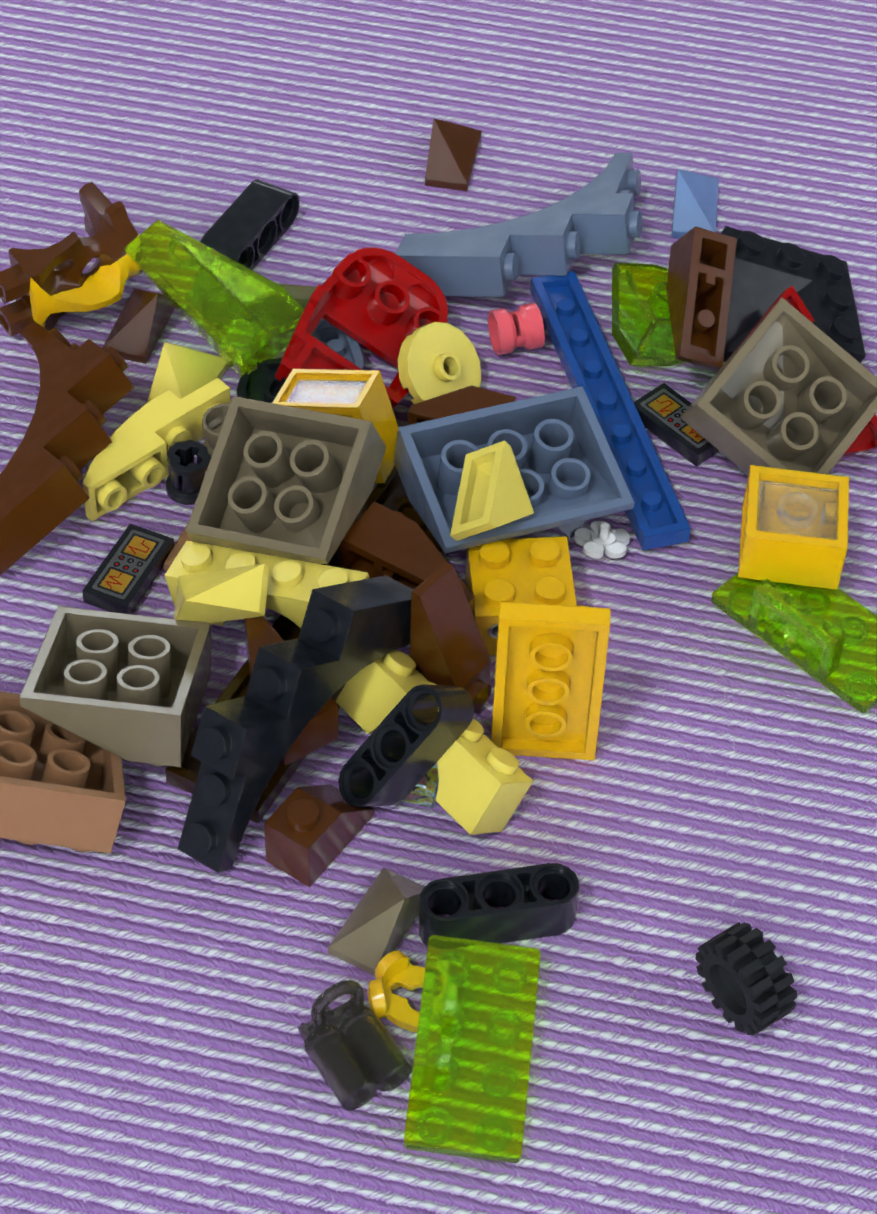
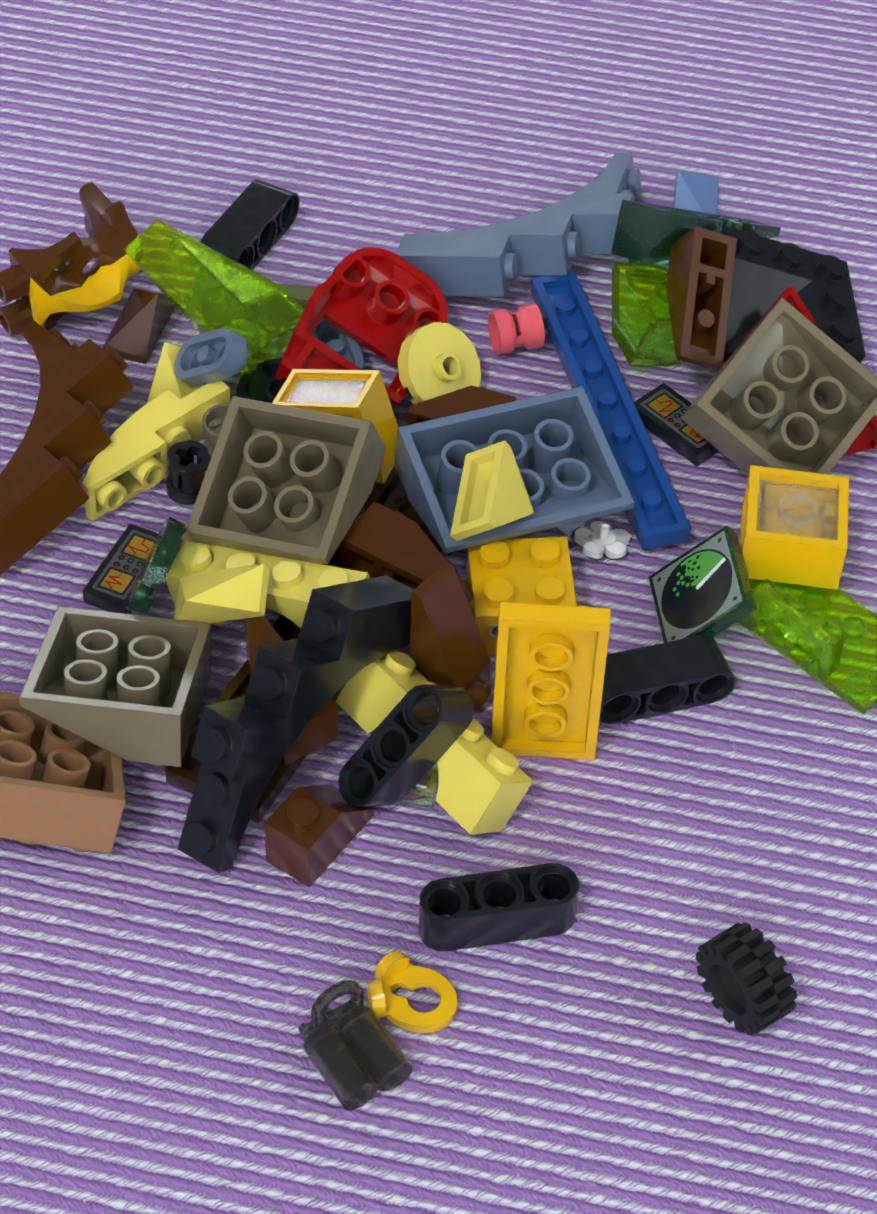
dark tan slope [328,868,424,976] -> none
clear neon green bracket [403,935,541,1163] -> none
reddish brown slope [425,118,482,191] -> none
none -> clear green tile [125,517,187,615]
none -> sand blue plate [174,328,248,386]
none -> black beam [599,635,736,724]
none -> wedge [611,199,781,271]
none -> tile [648,525,757,643]

